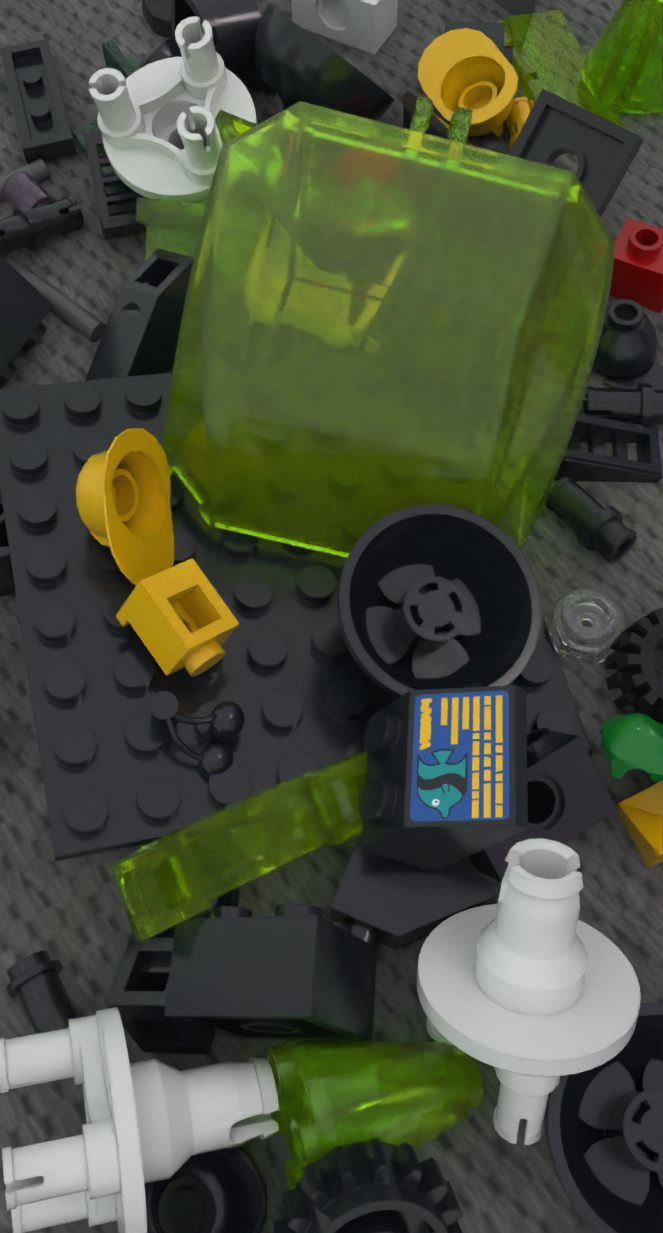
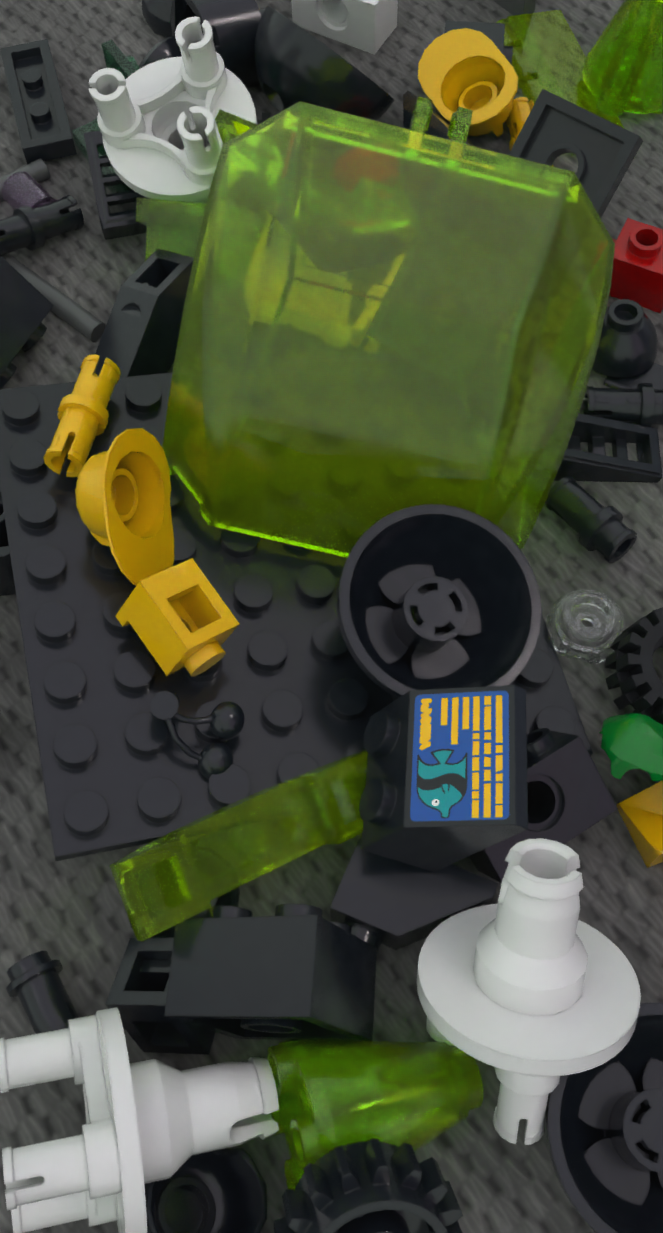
none -> yellow pin [43,354,121,477]

